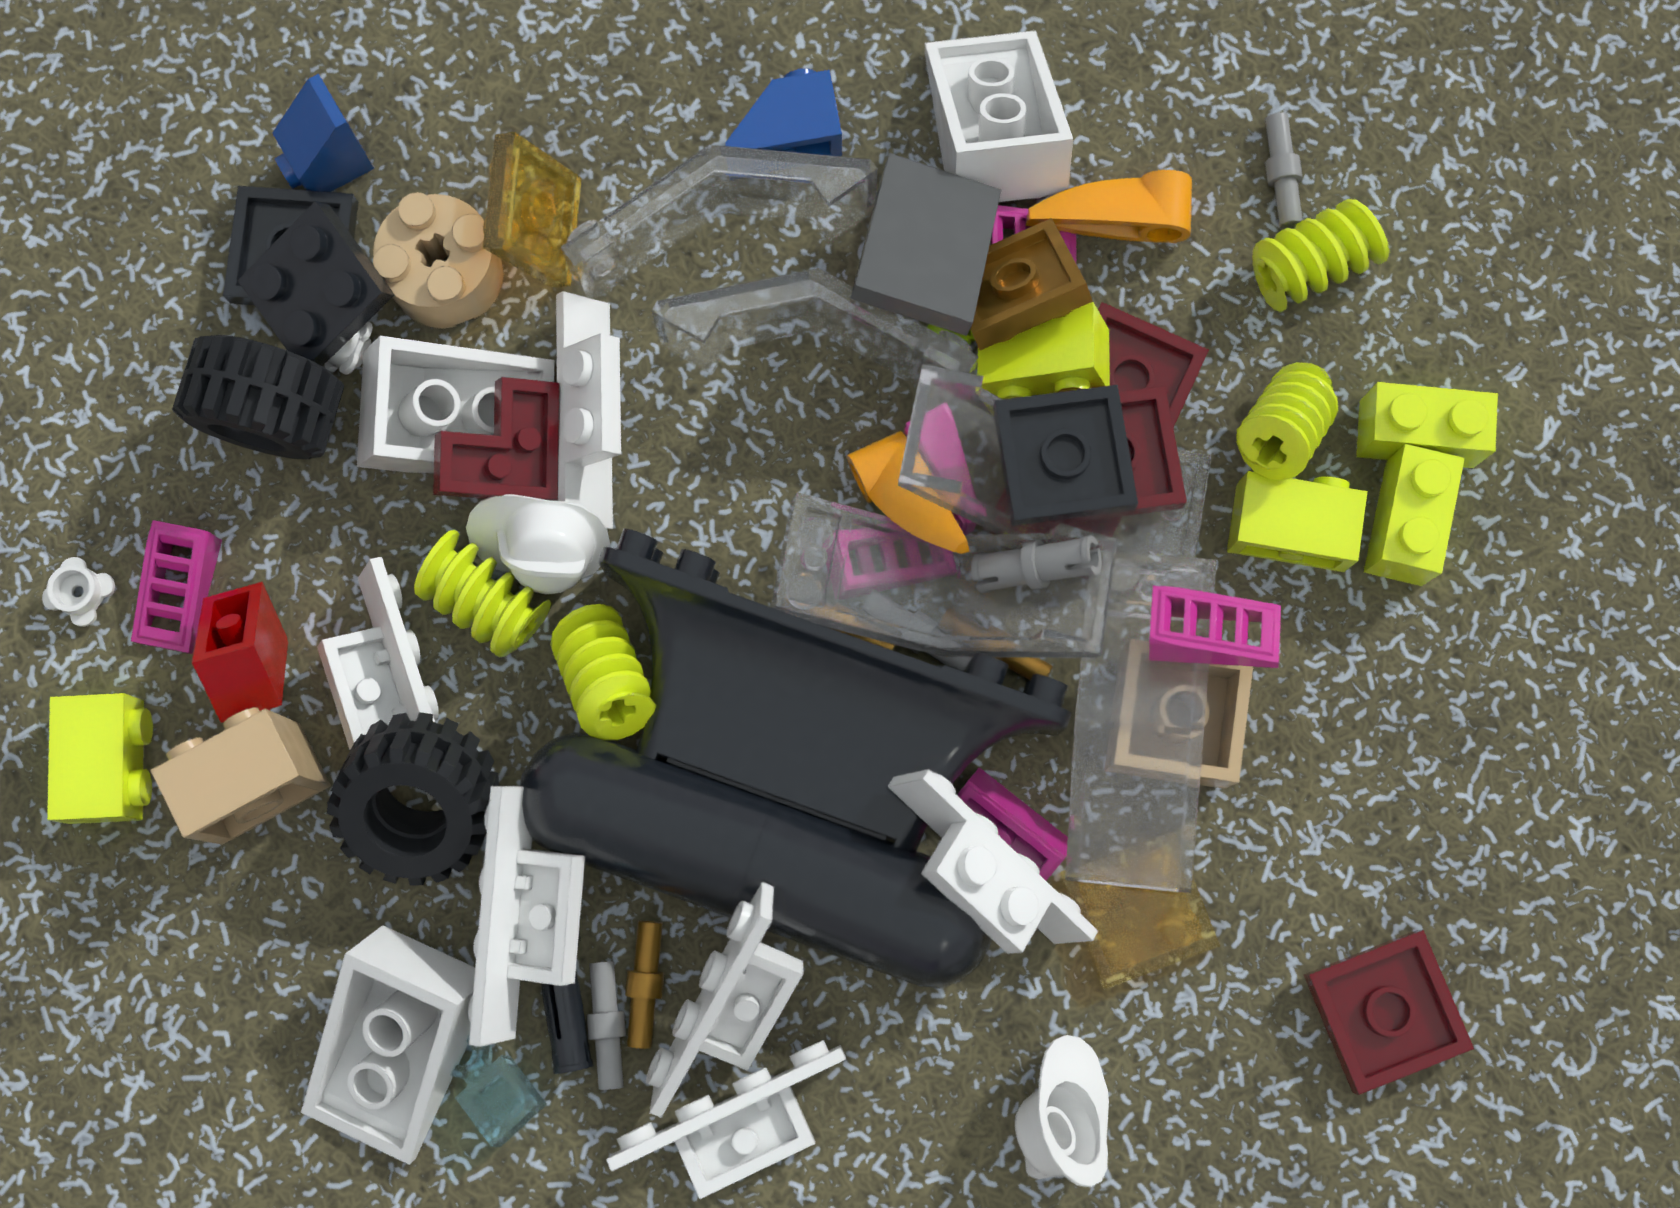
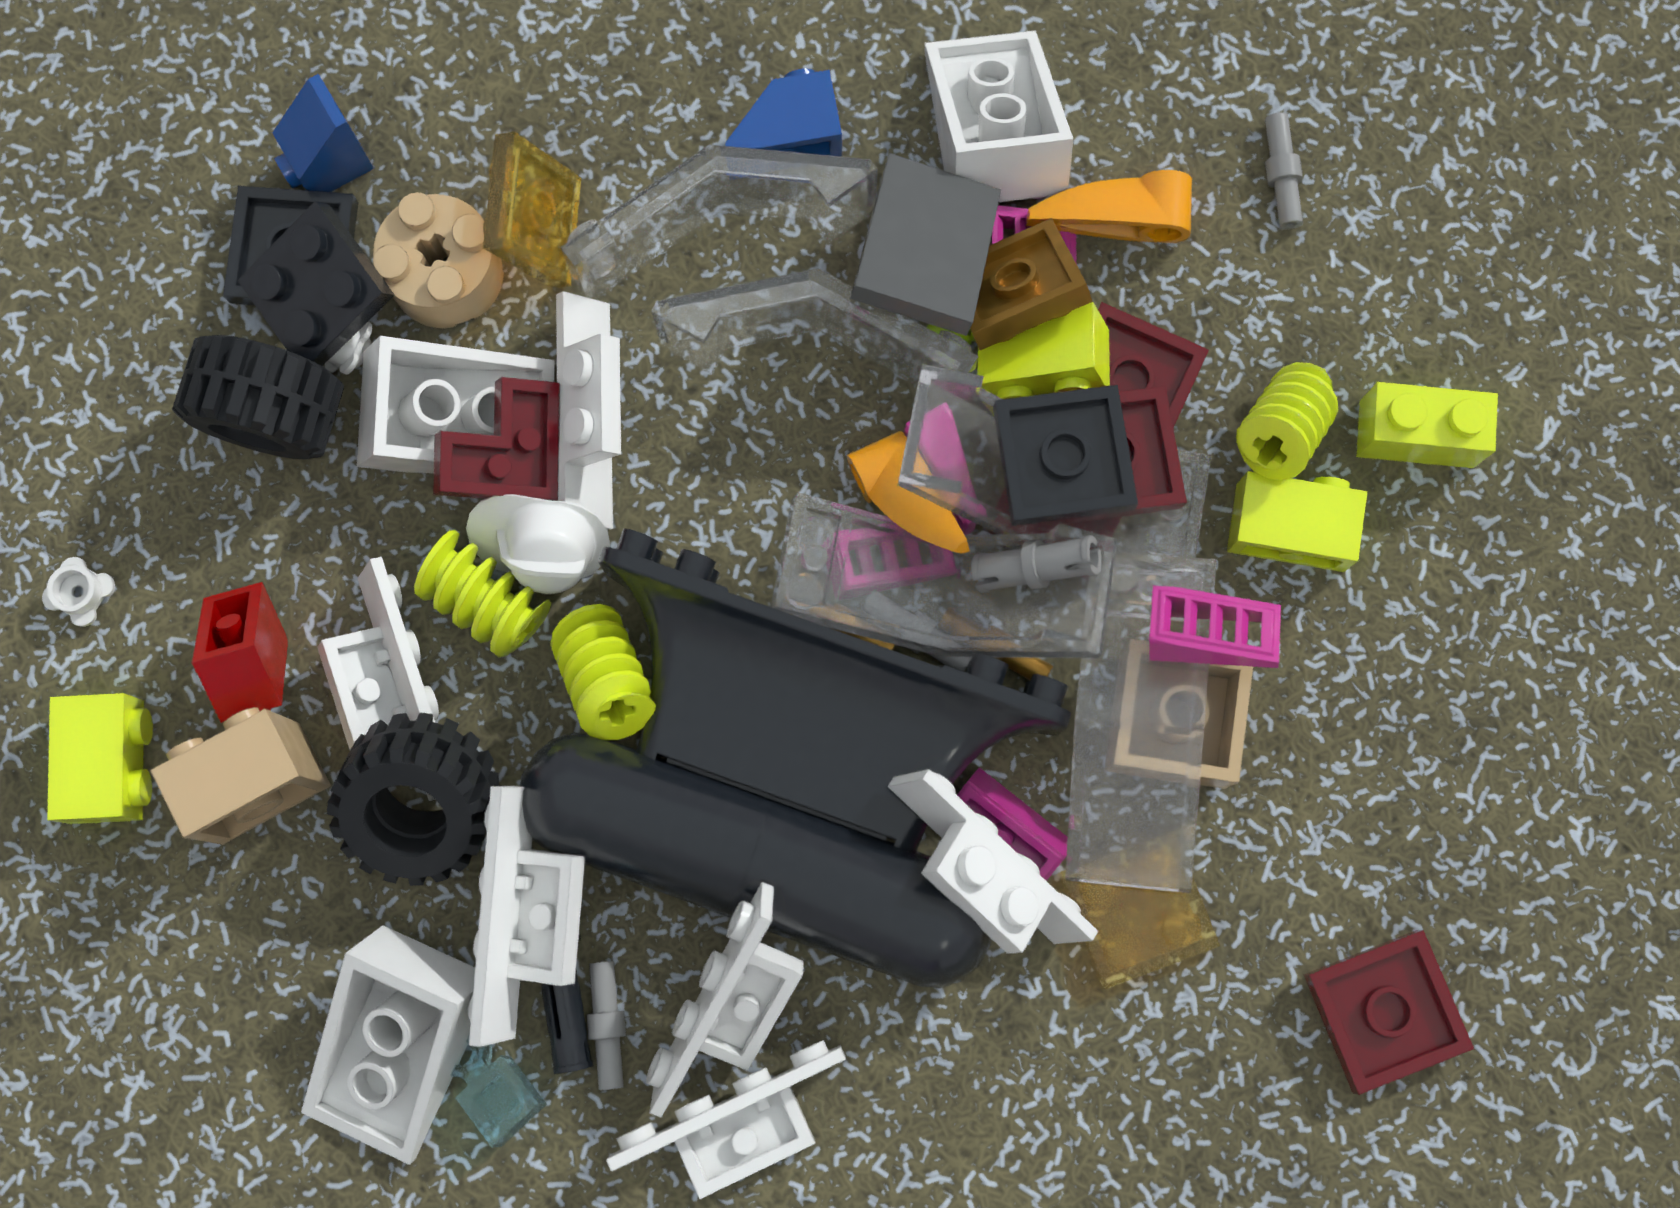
dark pink slope [131,520,222,654] -> none
pearl gold bar [625,921,664,1049] -> none
white piece [1015,1035,1109,1188] -> none
neon yellow piece [1253,199,1390,312] -> none
neon yellow brick [1364,444,1465,586] -> none

